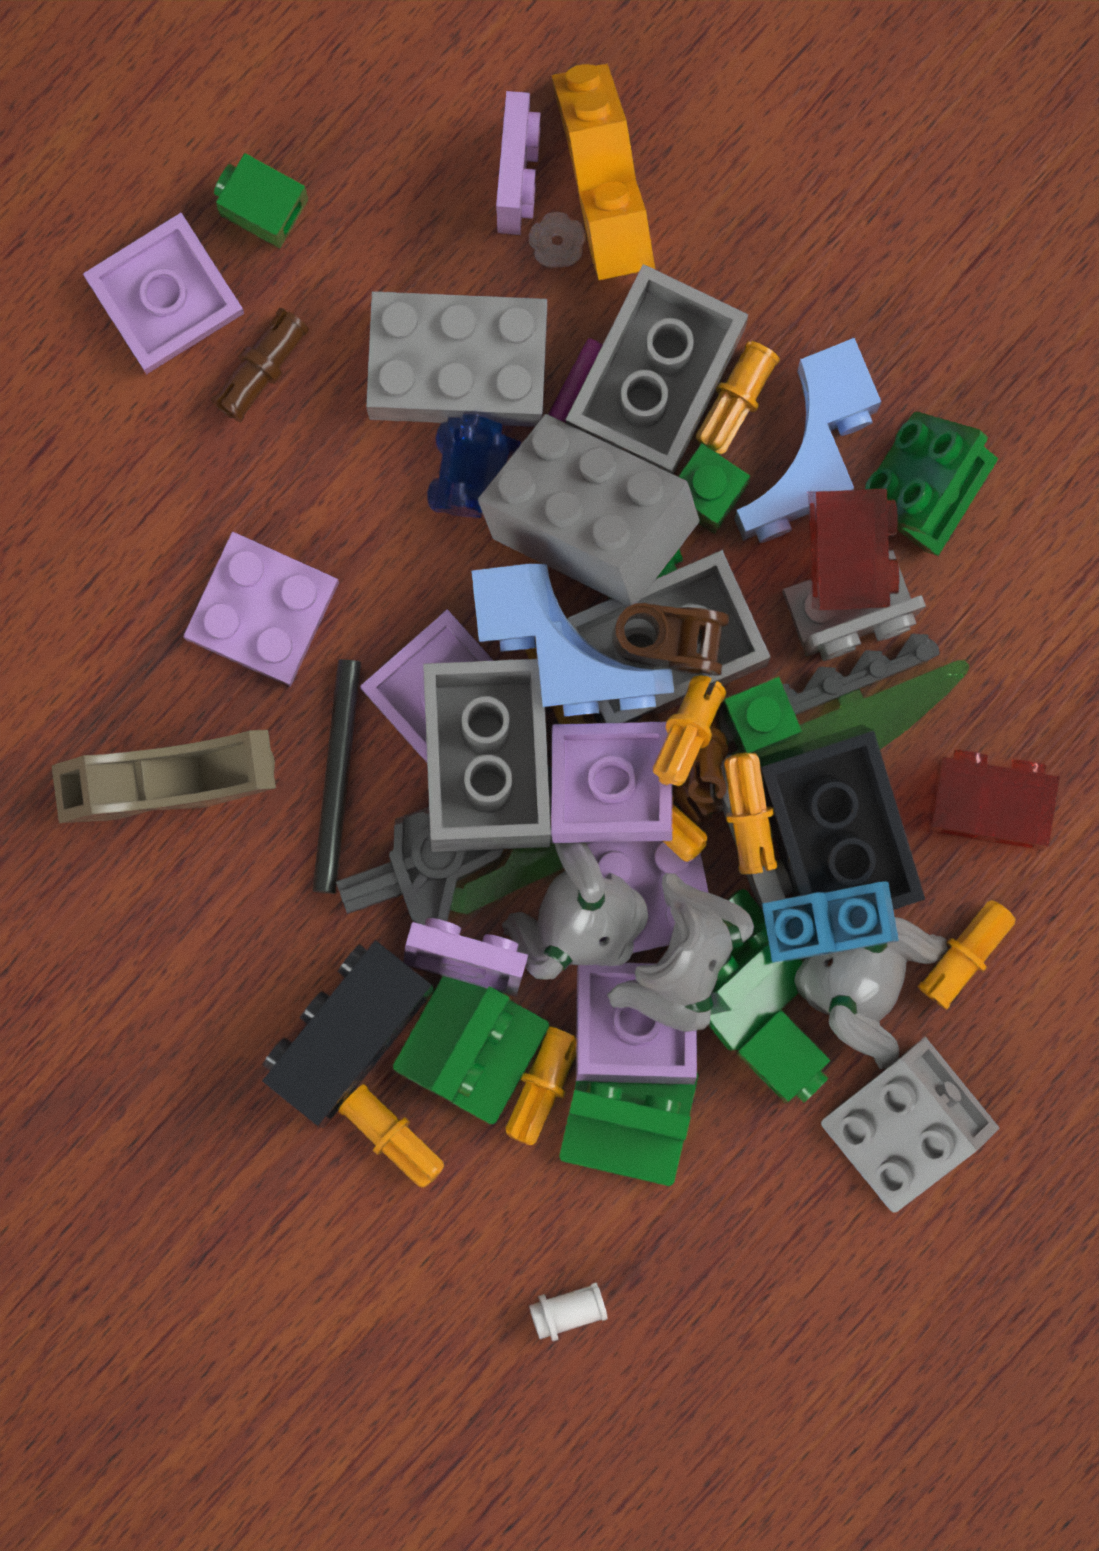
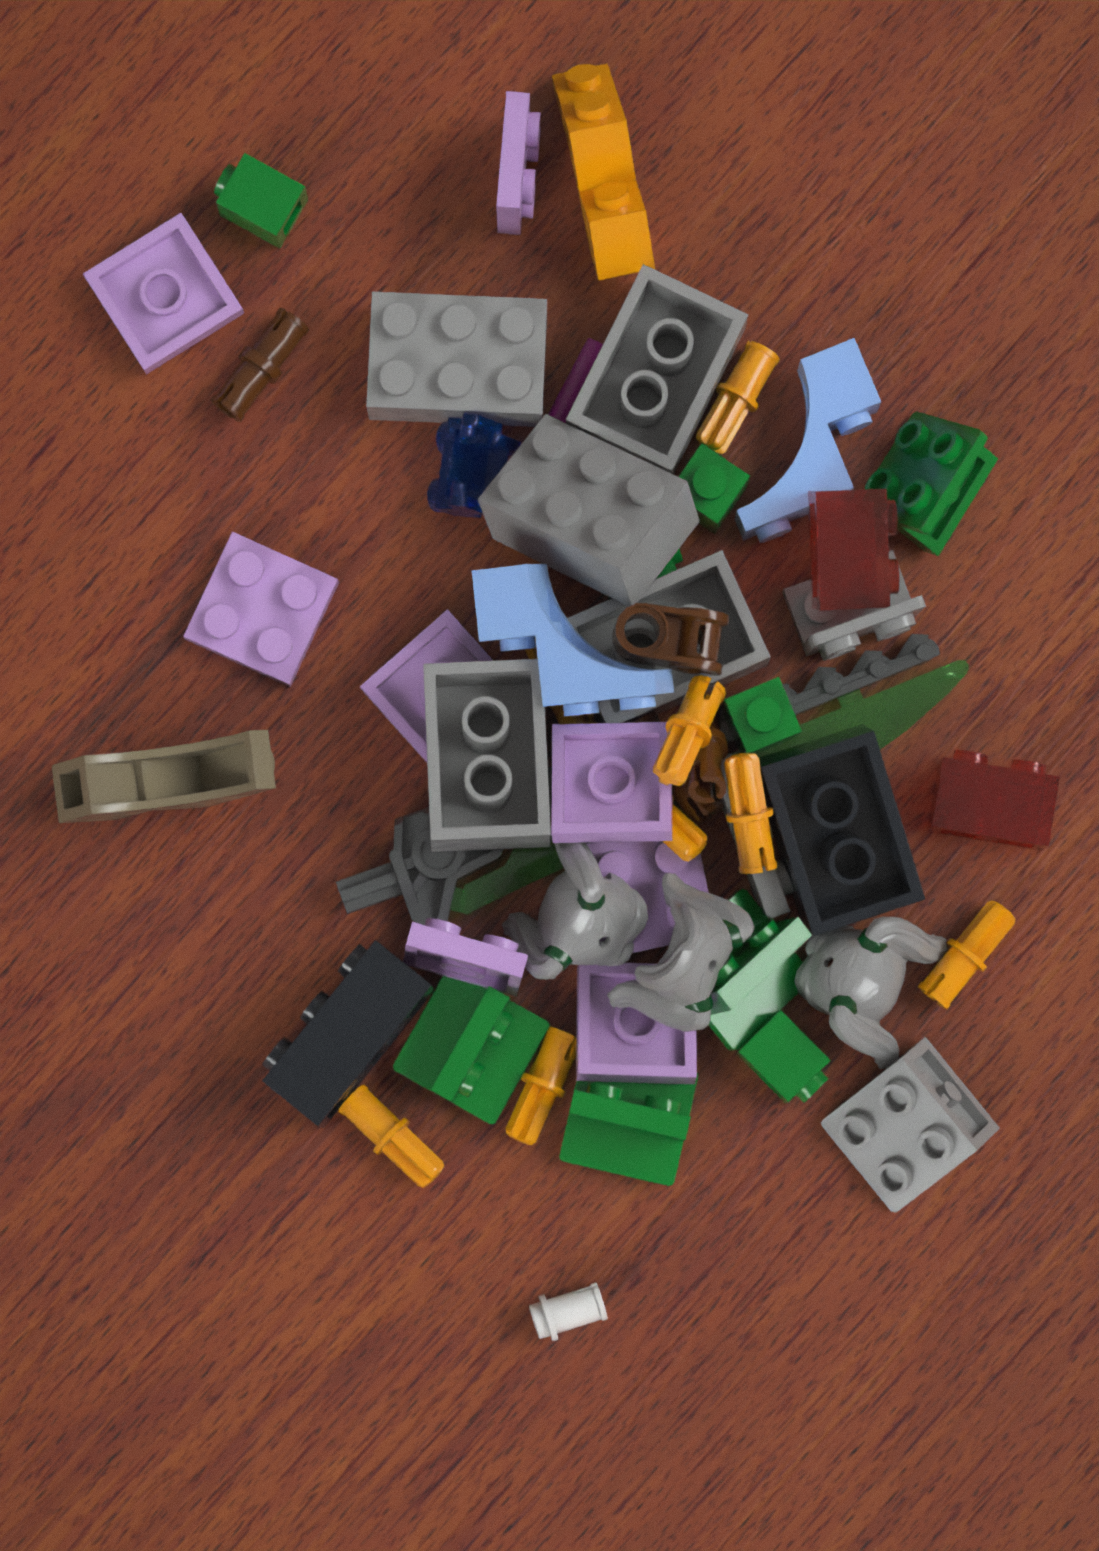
pearl dark grey bar [312,659,361,894] -> none
clear plate [529,212,586,268] -> none
dark azure slope [762,882,899,963] -> none

